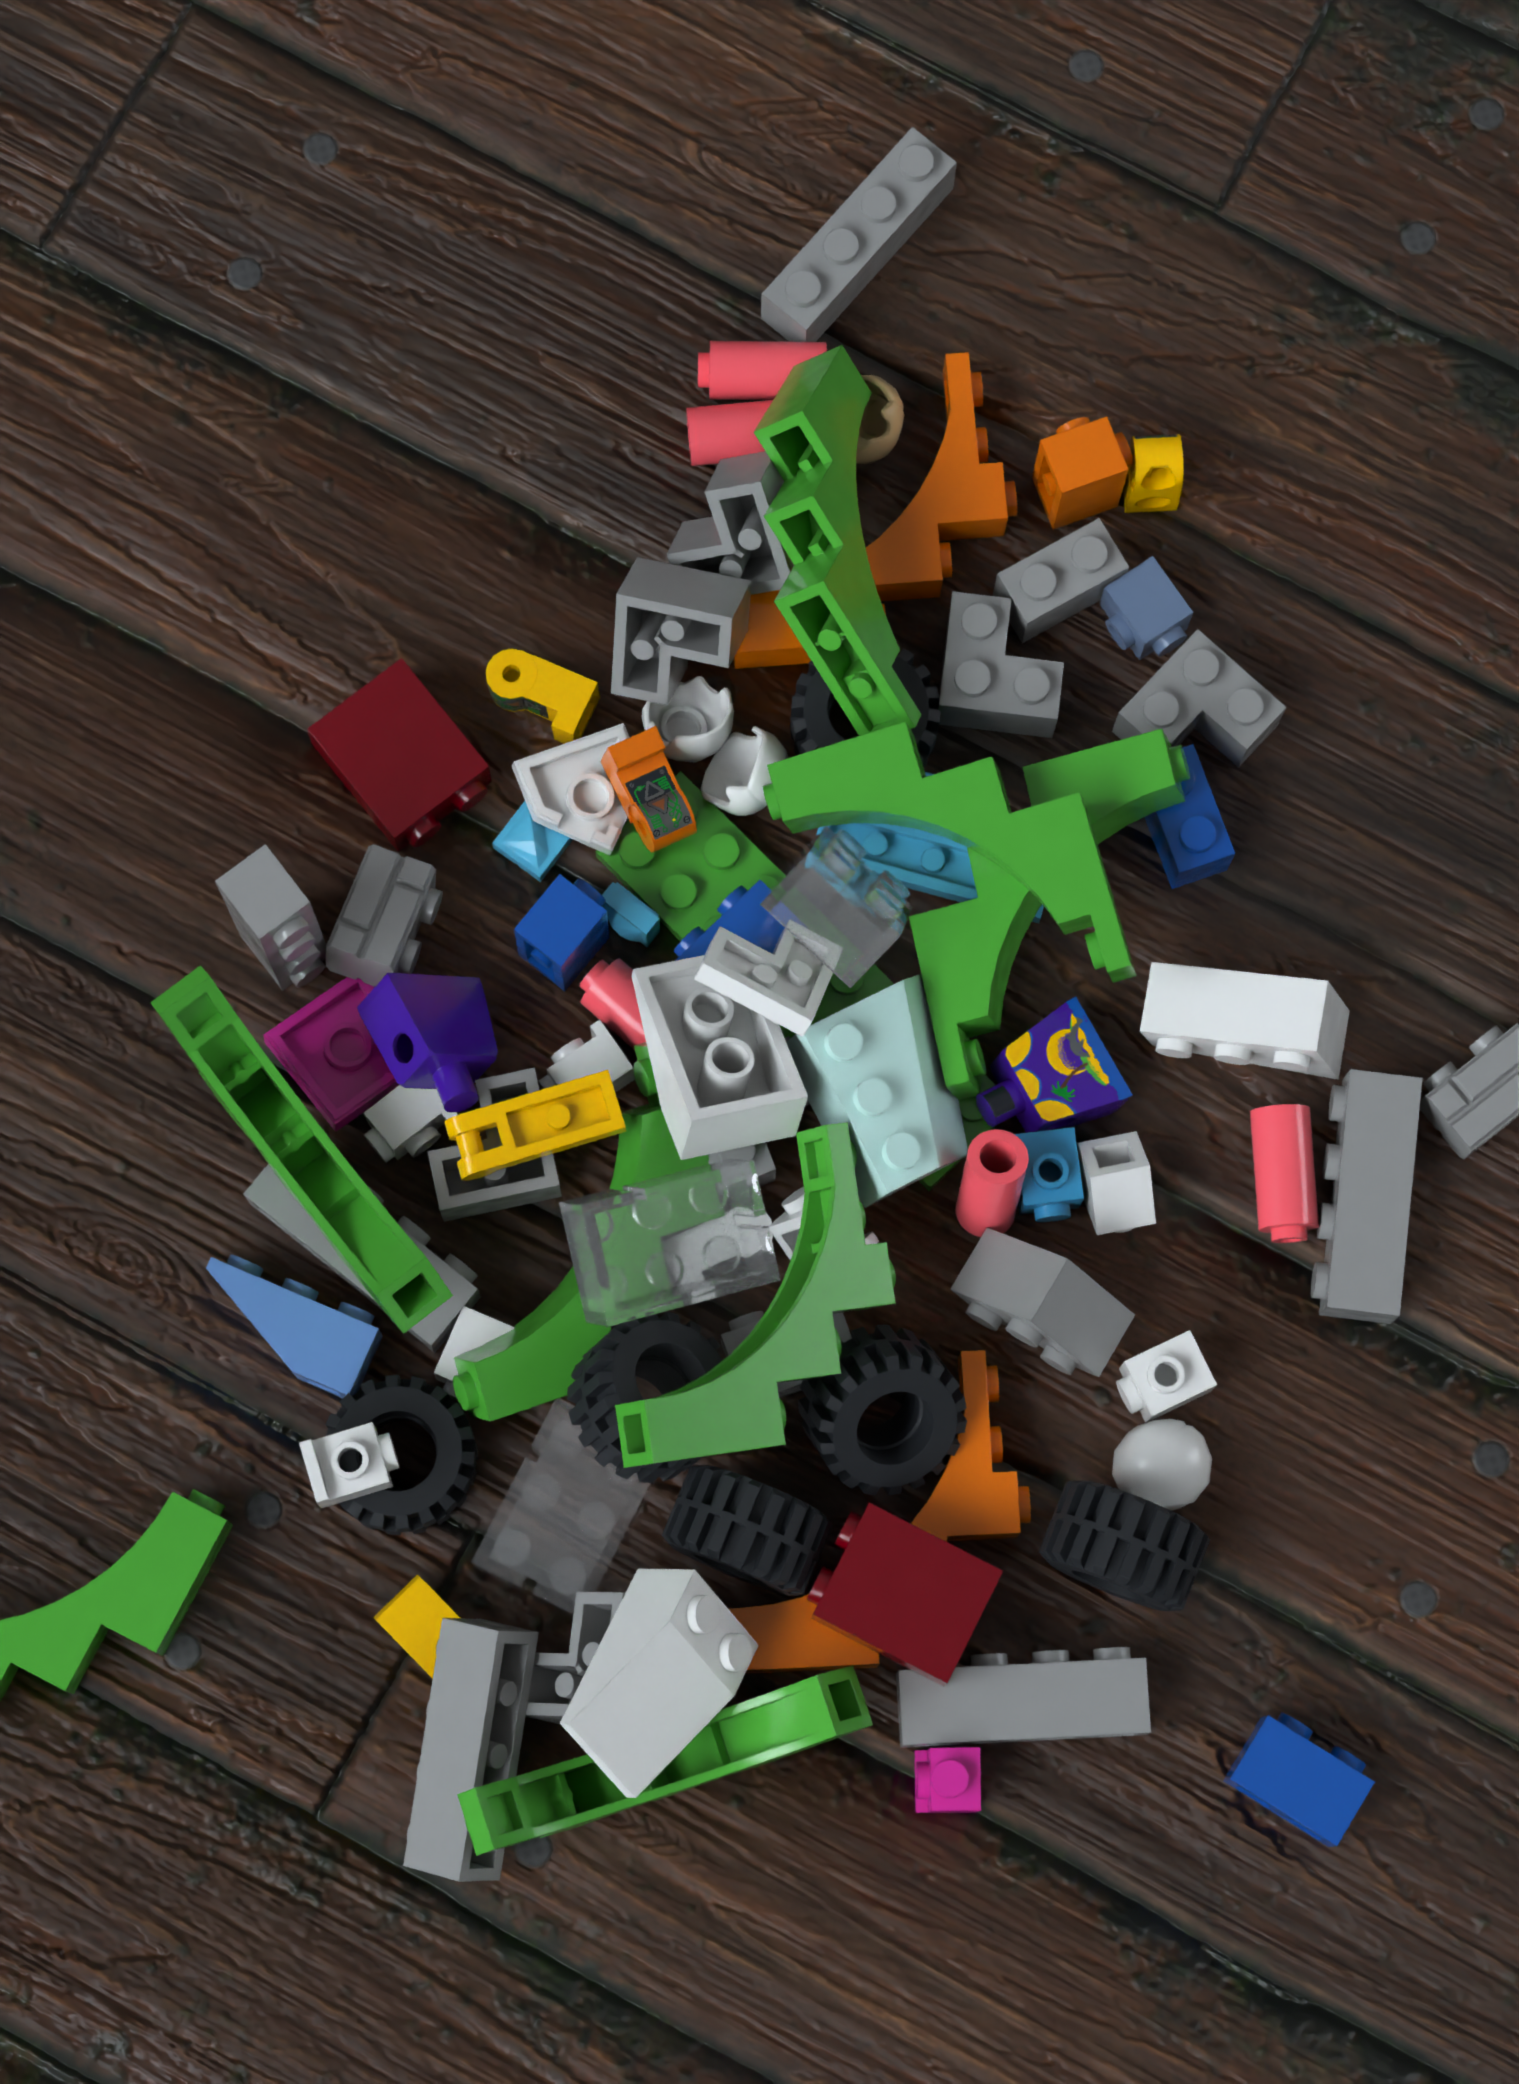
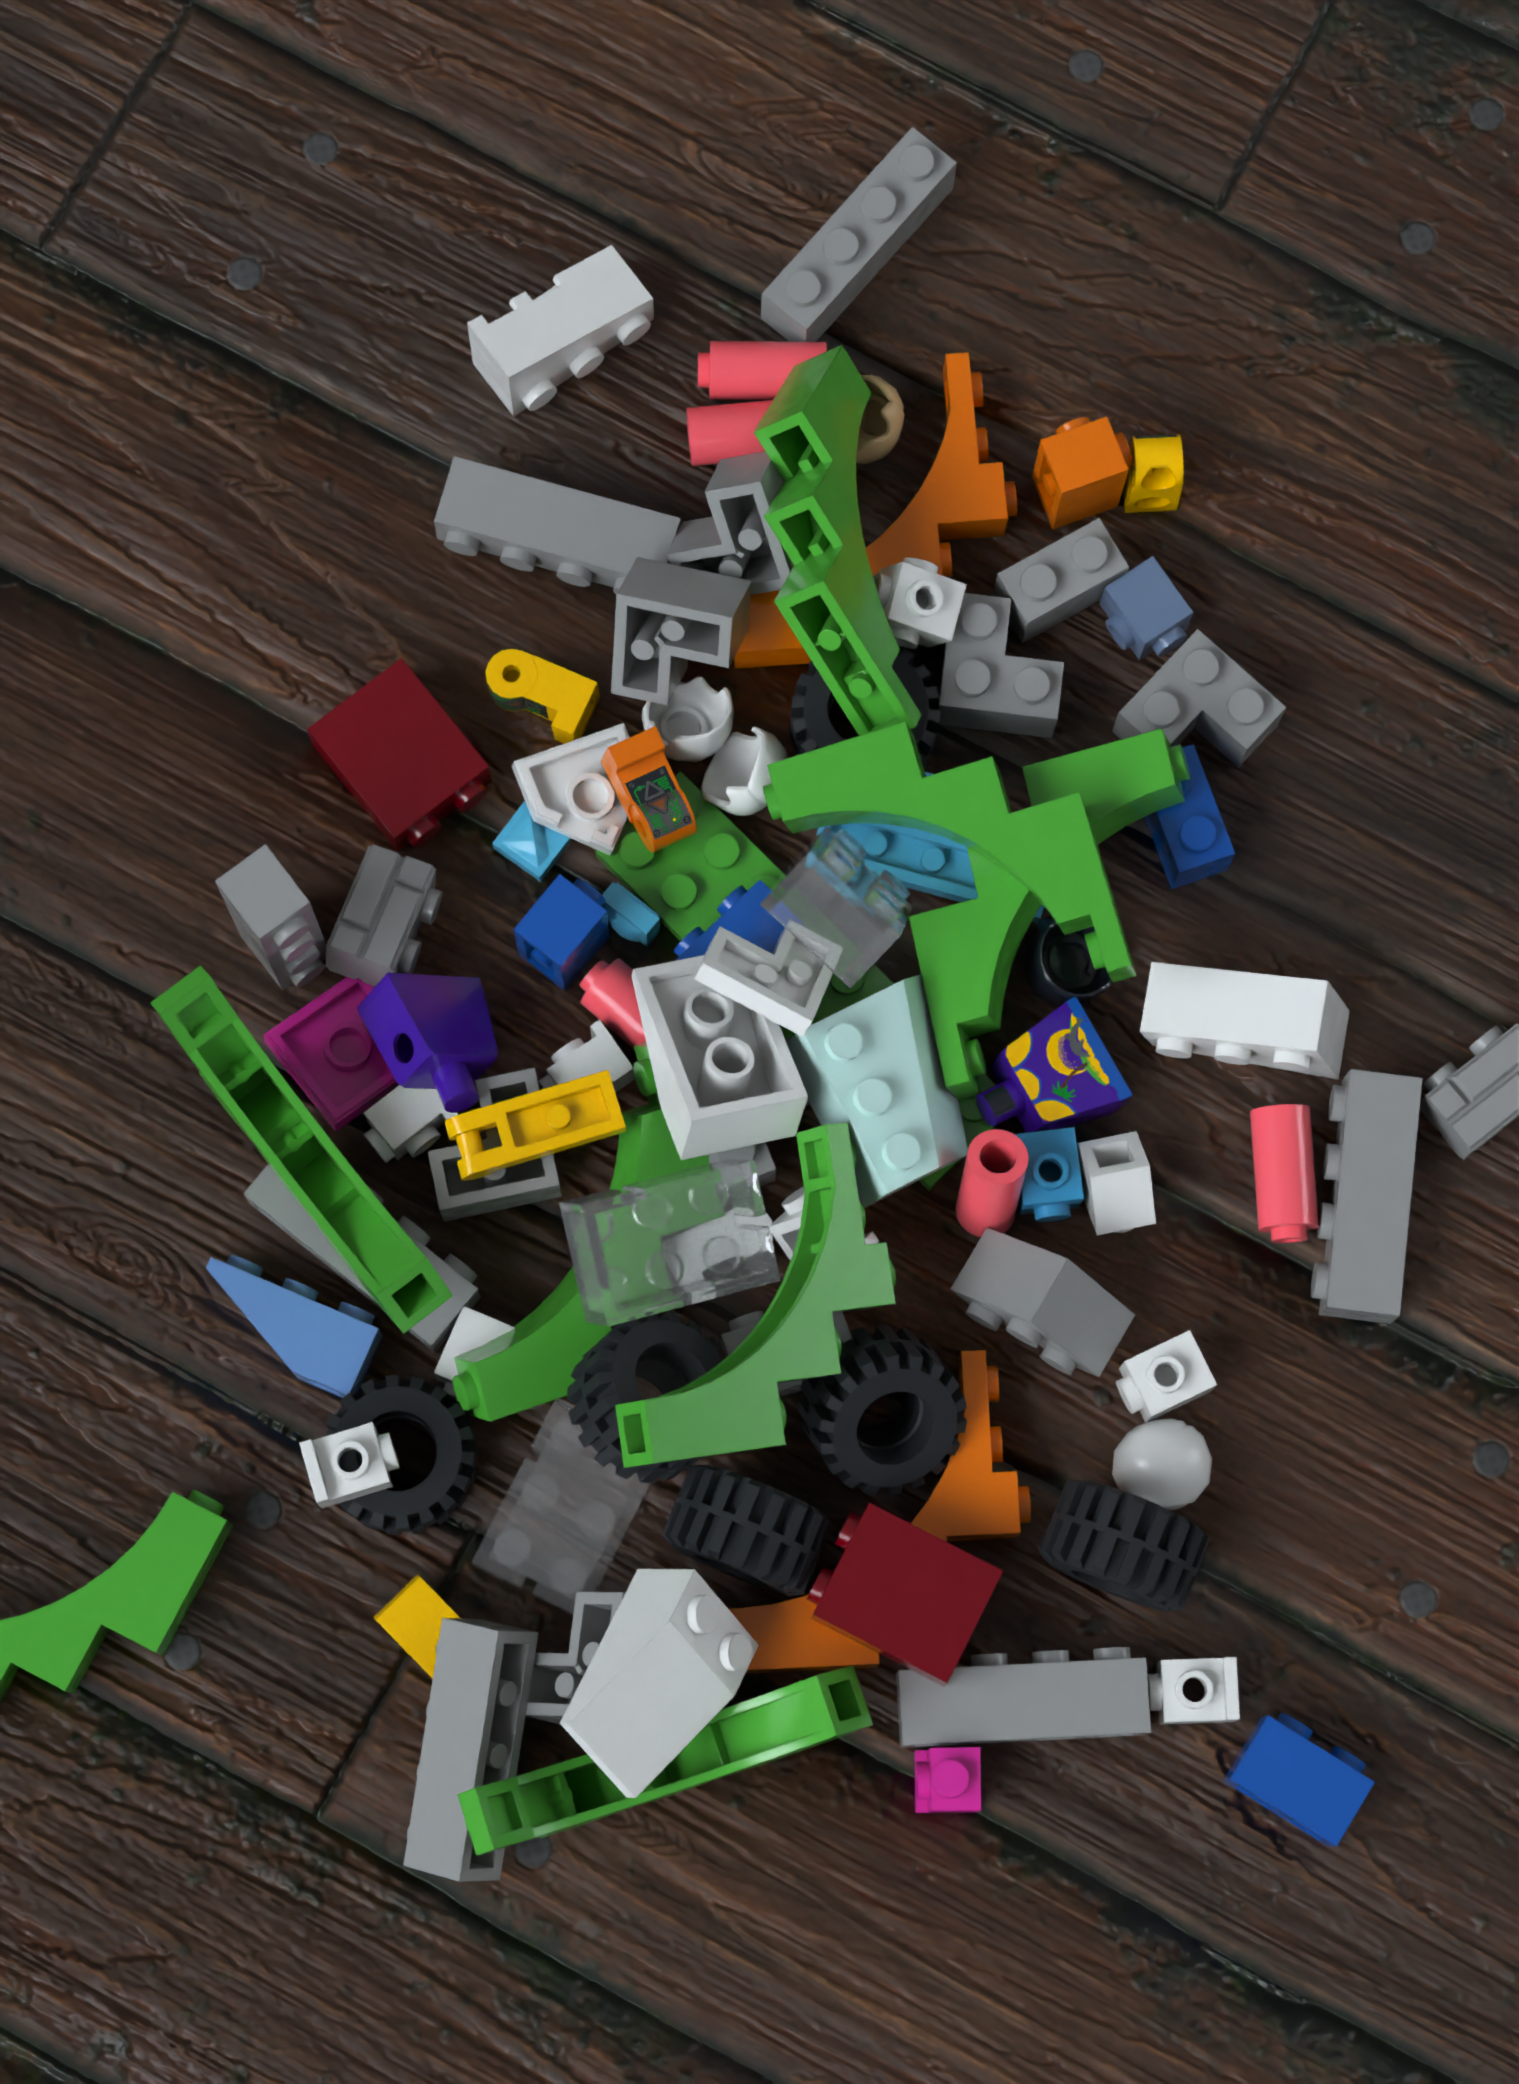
none -> light grey brick [434,456,681,594]
none -> white wedge [467,245,654,417]
none -> white brick [873,557,967,649]
none -> black hair [1024,915,1113,1007]
none -> white brick [1147,1657,1240,1725]

